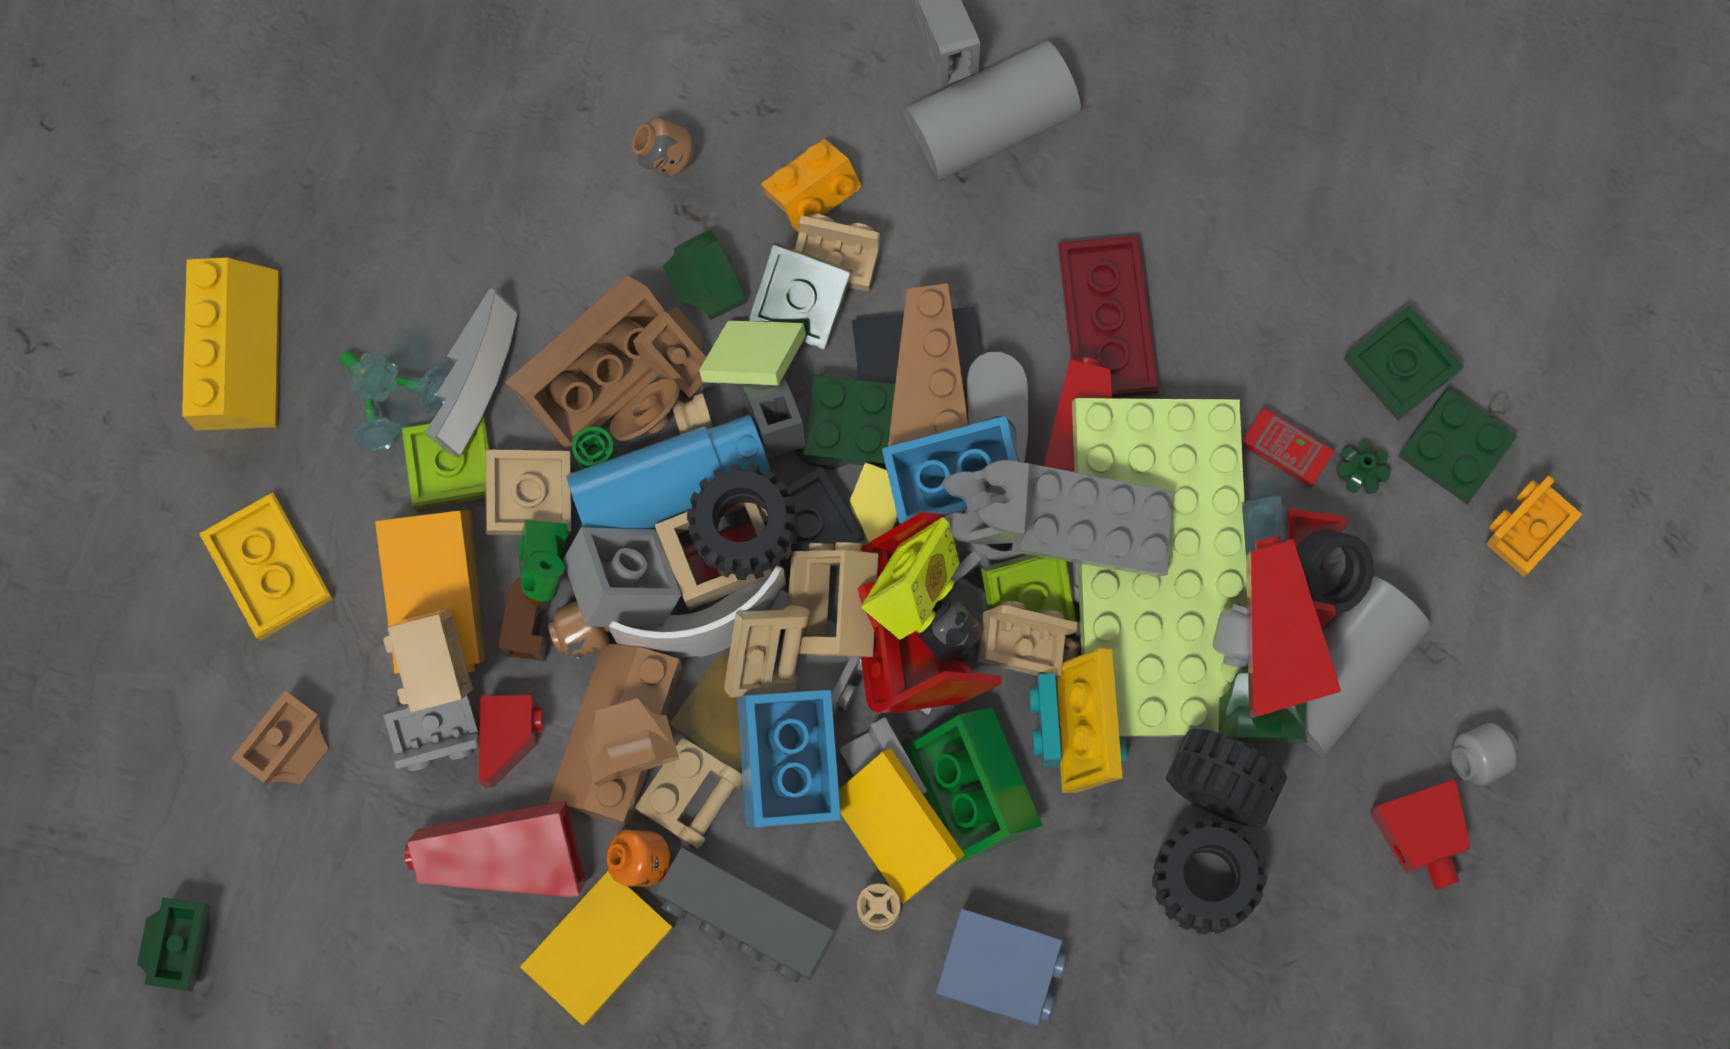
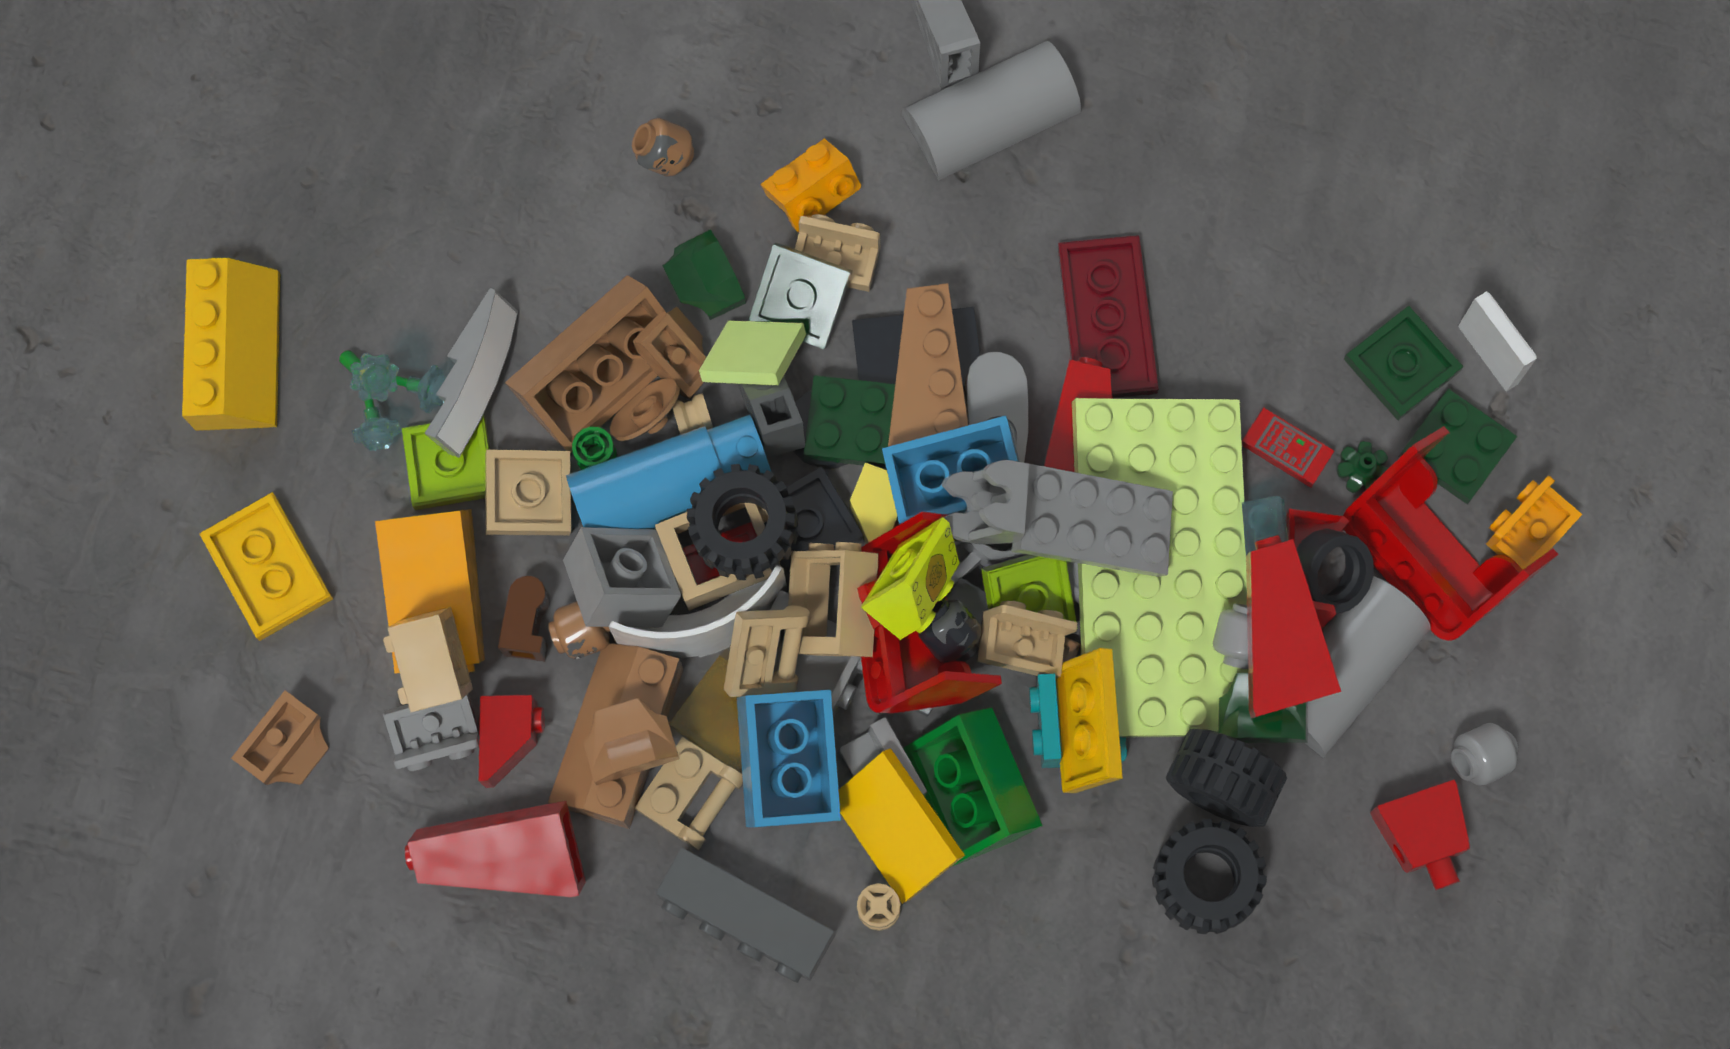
dark green slope [137,897,210,992] -> none
green leg [518,520,567,602] -> none
yellow tile [520,871,674,1027] -> none
orange head [606,830,671,887] -> none
sand blue panel [935,908,1067,1028] -> none
none -> red windscreen [1343,426,1559,641]
none -> white tile [1458,291,1537,392]

